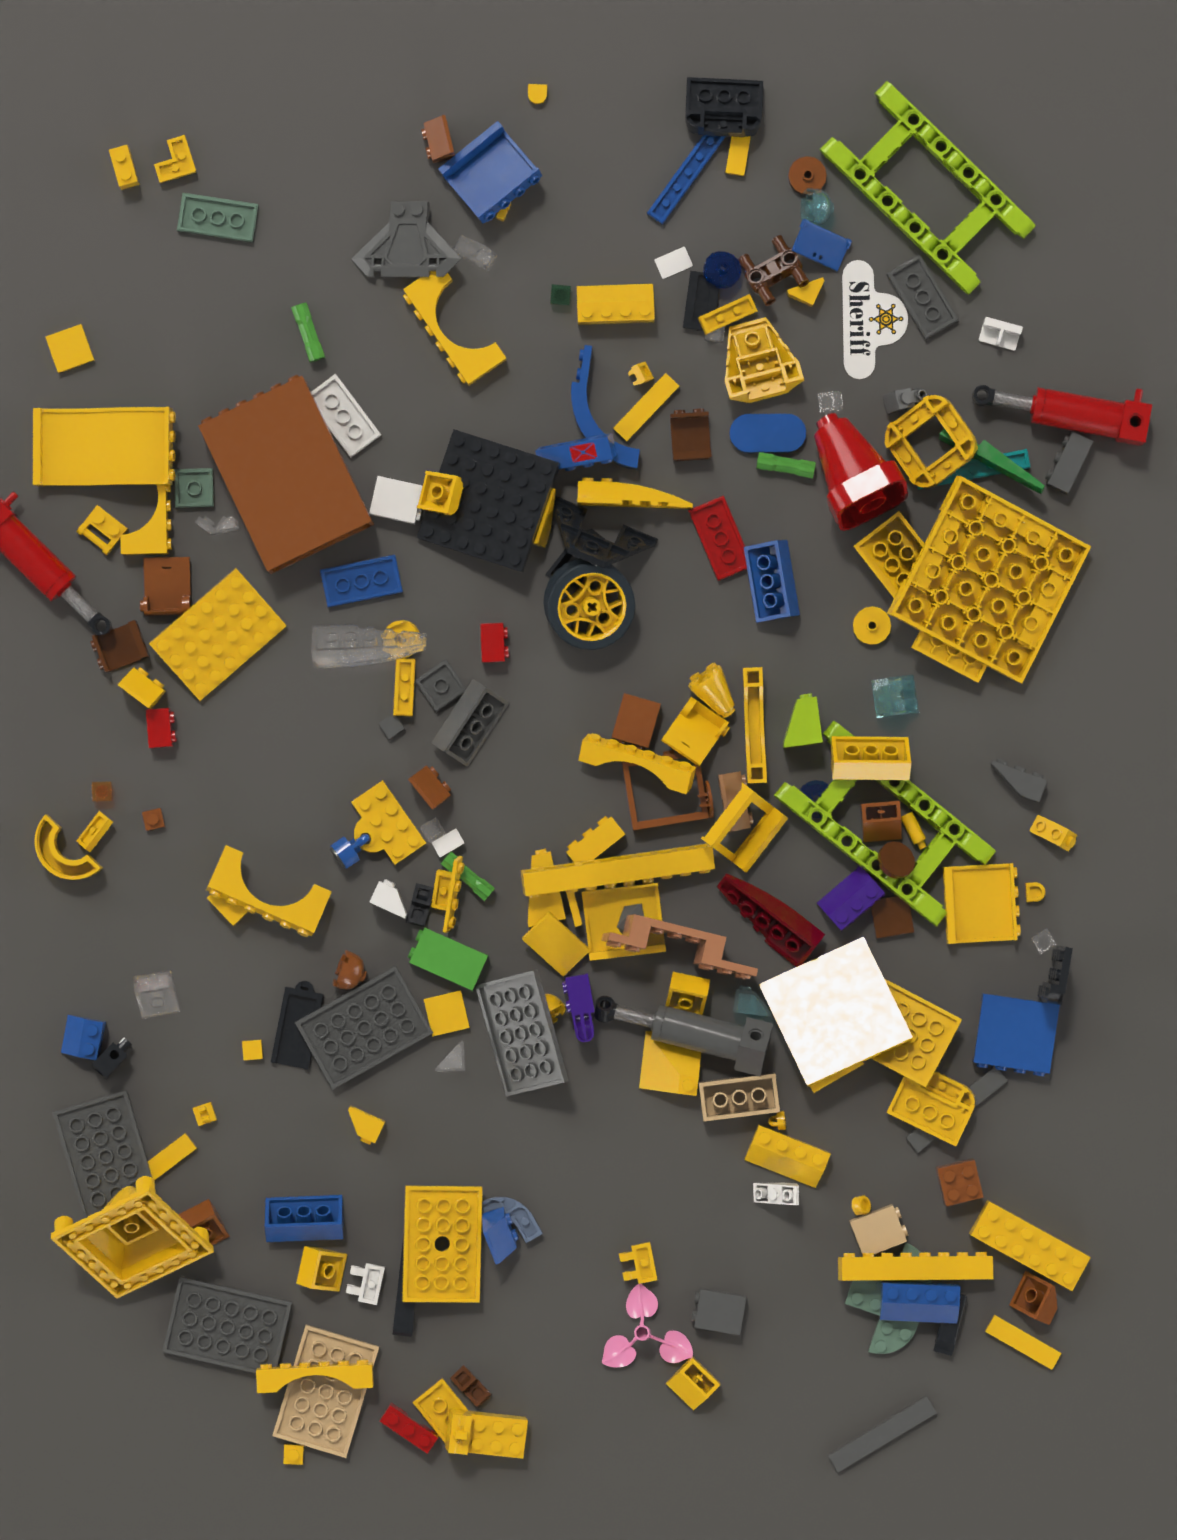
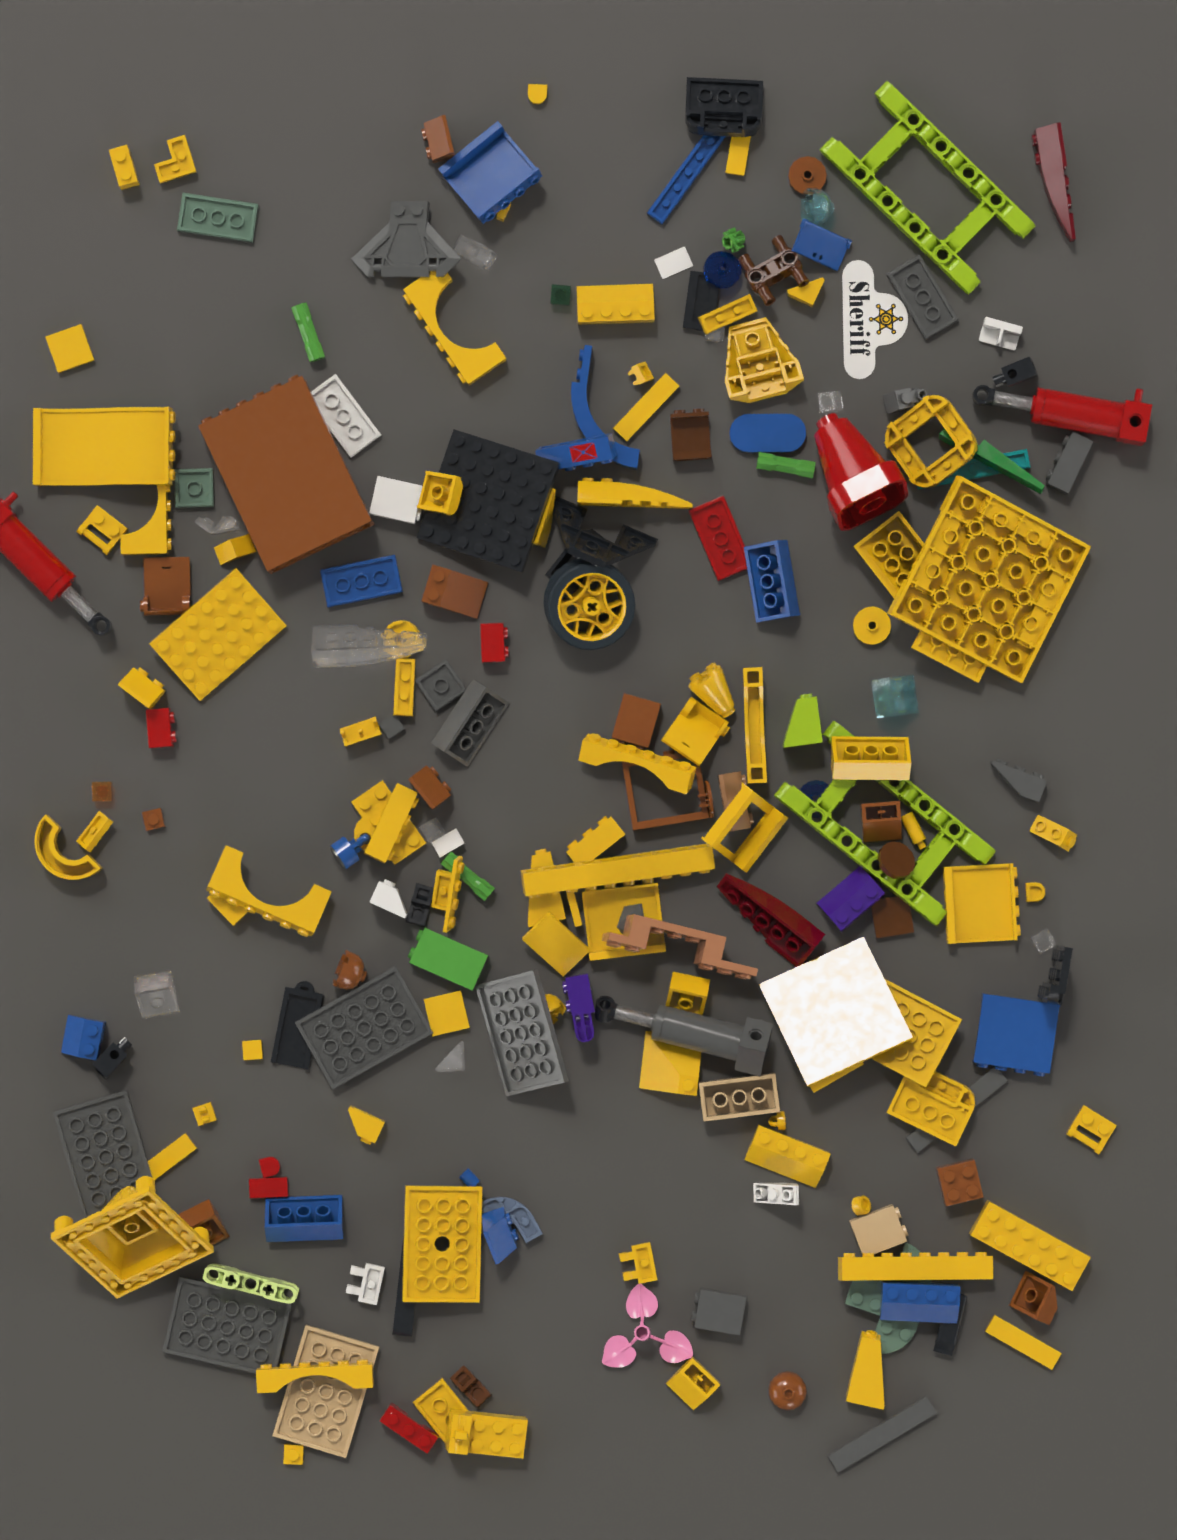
reddish brown panel [90,620,150,672] -> none
yellow slope [296,1246,347,1292] -> none
clear light blue slope [733,985,772,1017] -> none
none -> yellowish green piece [203,1263,300,1304]
none -> yellow slope [214,534,256,565]
none -> red tile [249,1177,288,1198]
none -> red tile [259,1156,280,1178]
none -> yellow hinge [340,717,382,747]
none -> yellow brick [364,783,419,864]
none -> dark orange slope [422,564,488,619]
none -> blue hinge [459,1168,480,1186]
none -> bright green gear [722,227,745,253]
none -> dark orange cylinder [768,1371,807,1410]
none -> yellow slope [846,1330,885,1410]
none -> black torso [992,357,1038,387]
none -> wedge [1031,122,1076,242]
none -> yellow plate [1066,1105,1117,1155]

